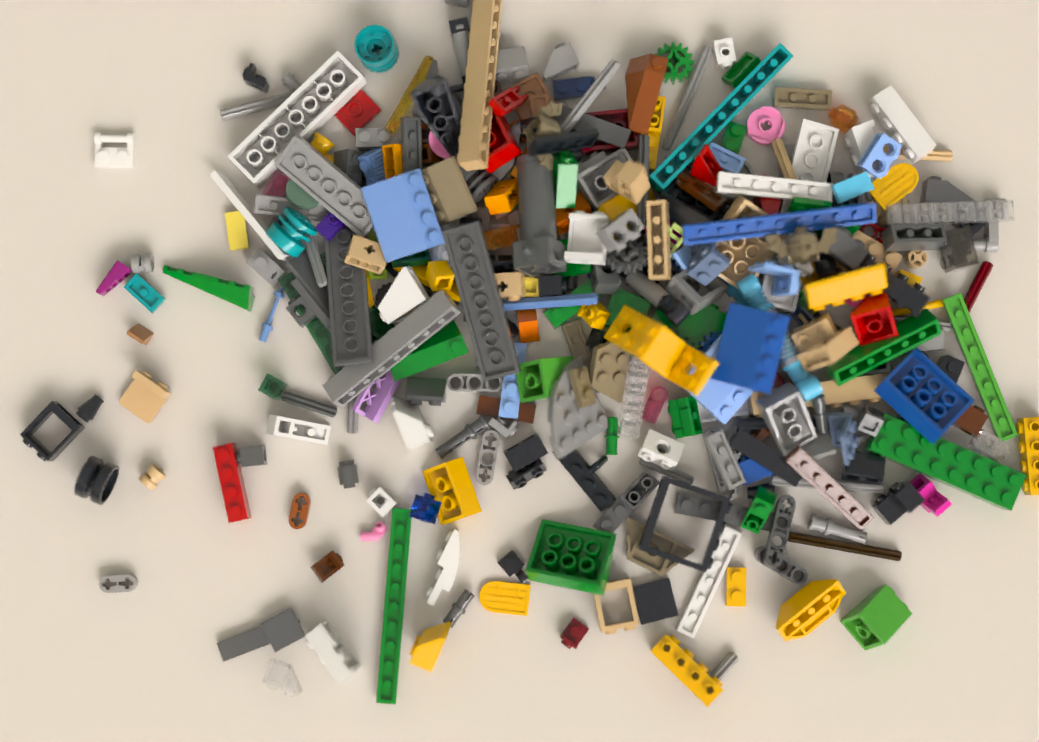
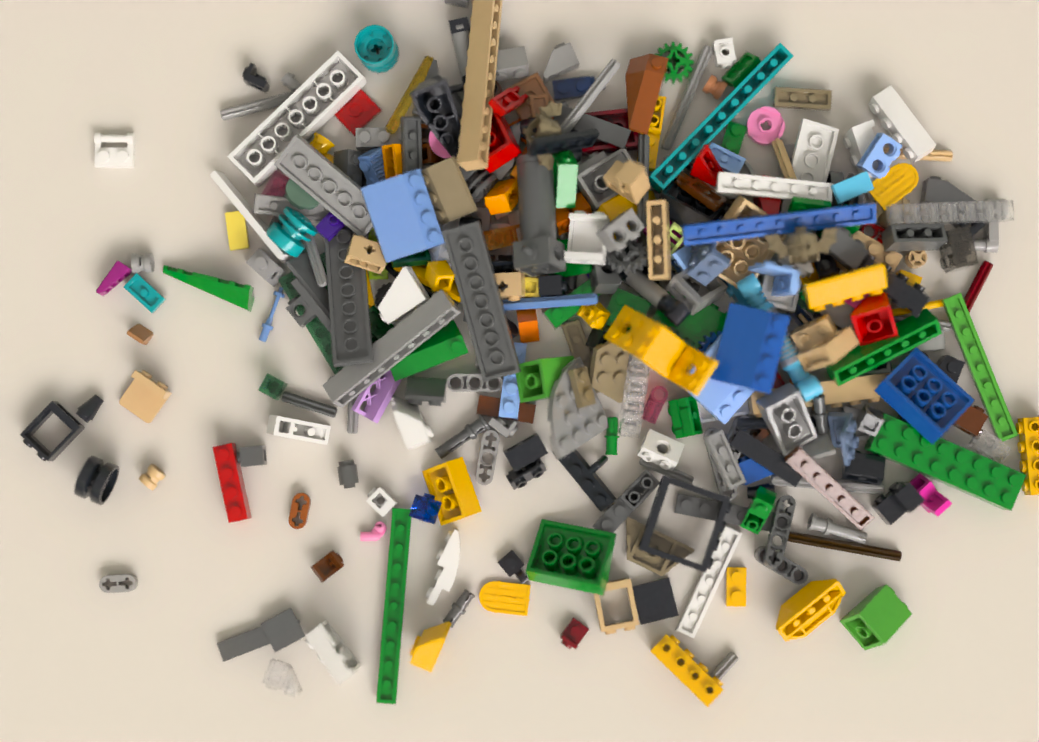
clear orange head [829,104,859,133] -> none
none -> nougat wheel [702,75,728,100]

